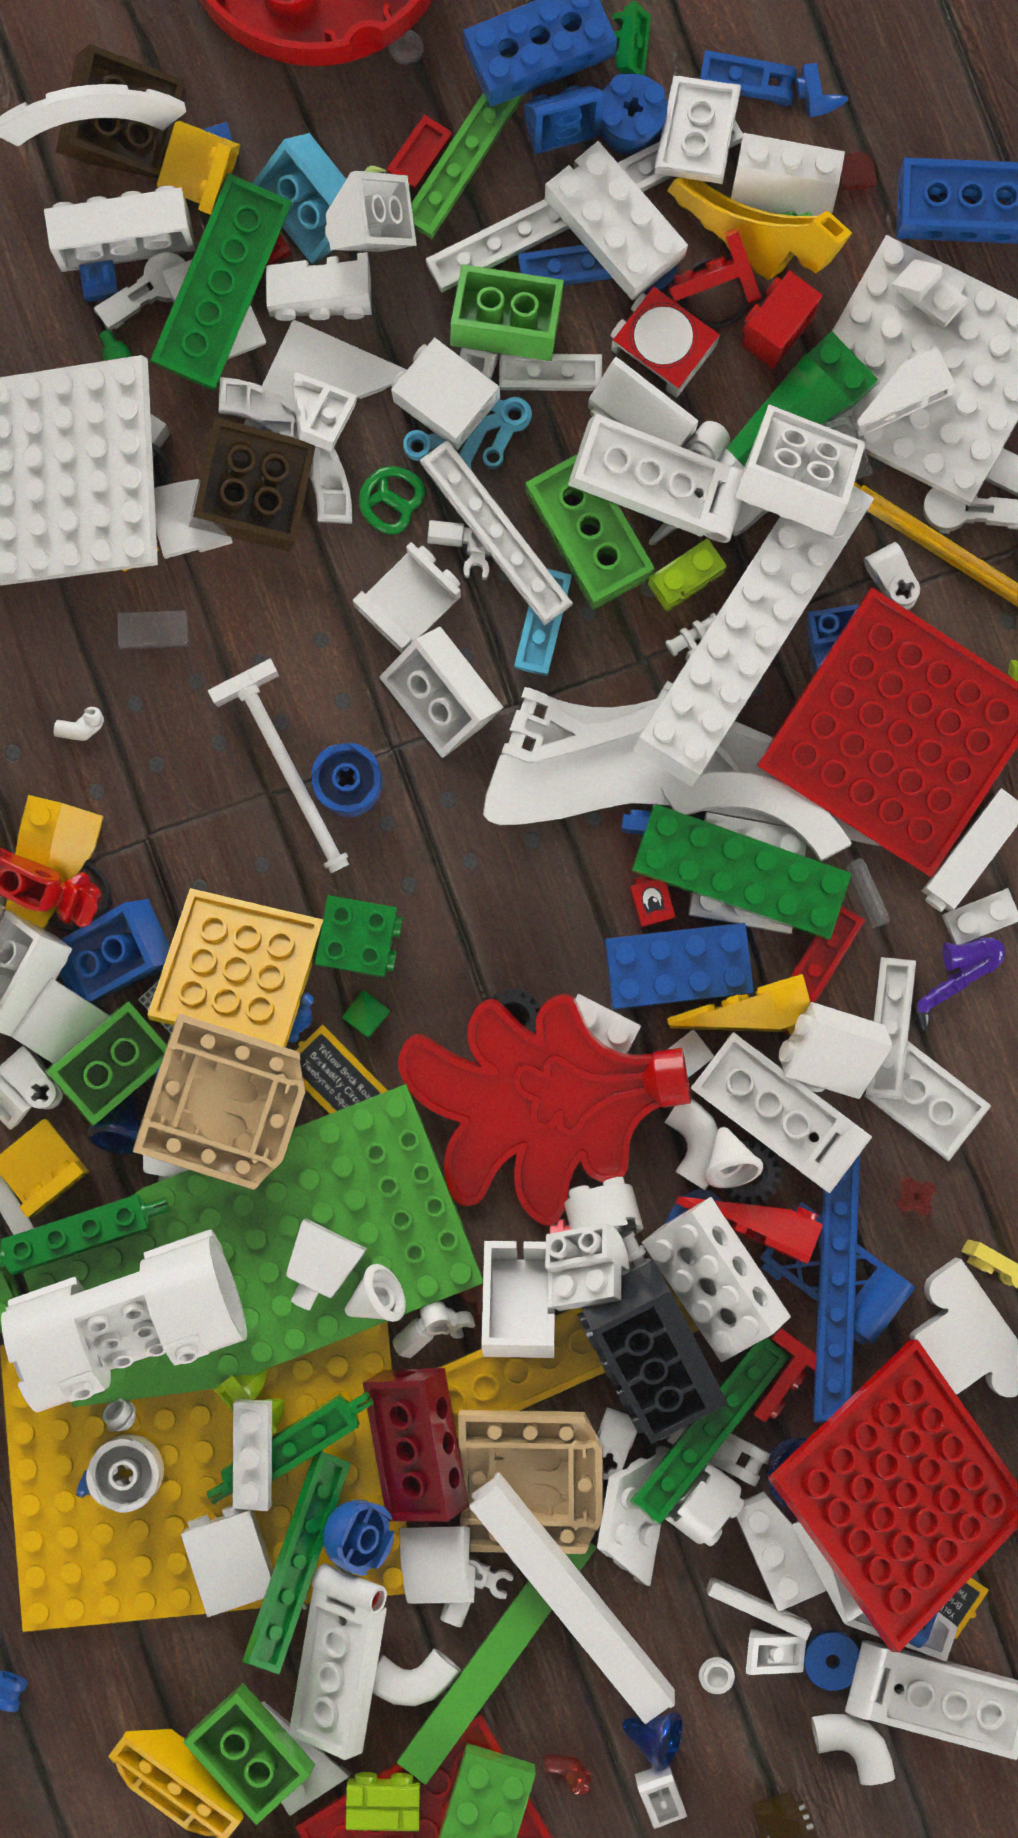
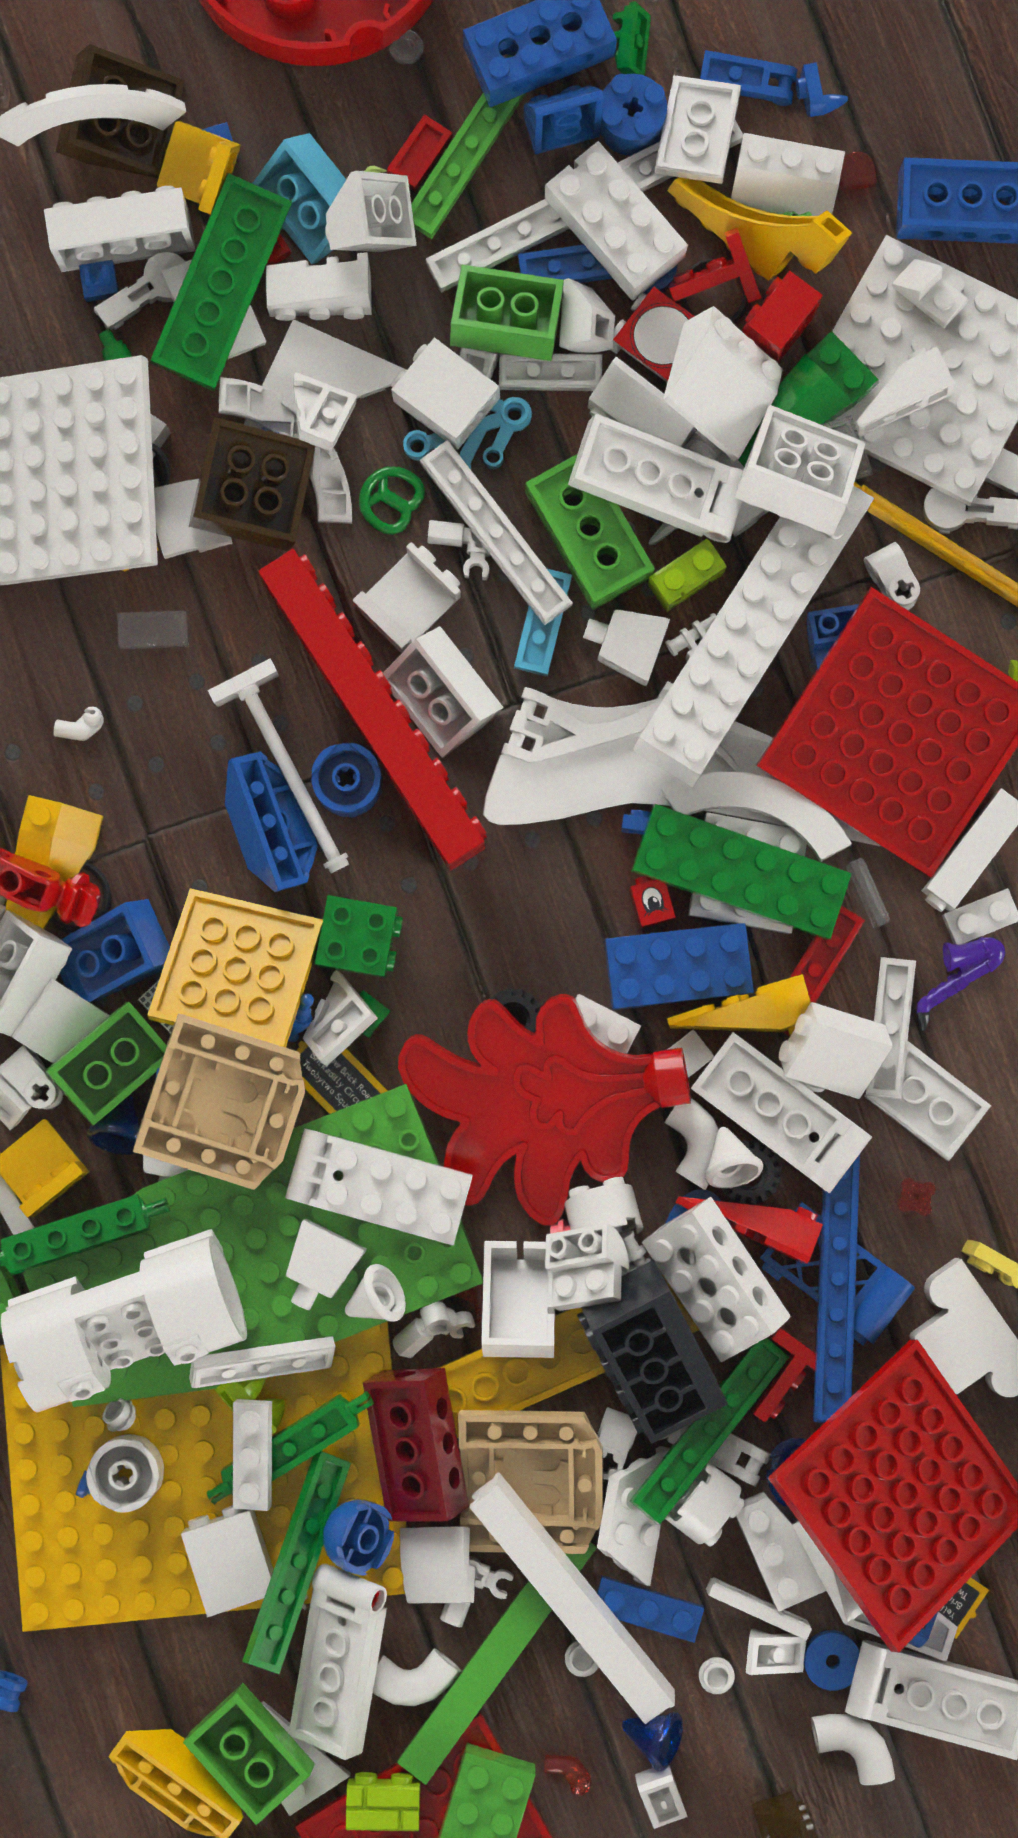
none -> white tile [189,1336,336,1388]
none -> blue wedge [225,751,318,892]
none -> red brick [258,548,487,871]
none -> white hinge [285,1128,473,1245]
none -> white wing [302,970,378,1066]
none -> white slope [559,278,615,354]
none -> white plate [565,1641,598,1677]
none -> white torso [583,610,670,686]
none -> blue plate [597,1575,704,1643]
none -> white slope [663,306,783,461]

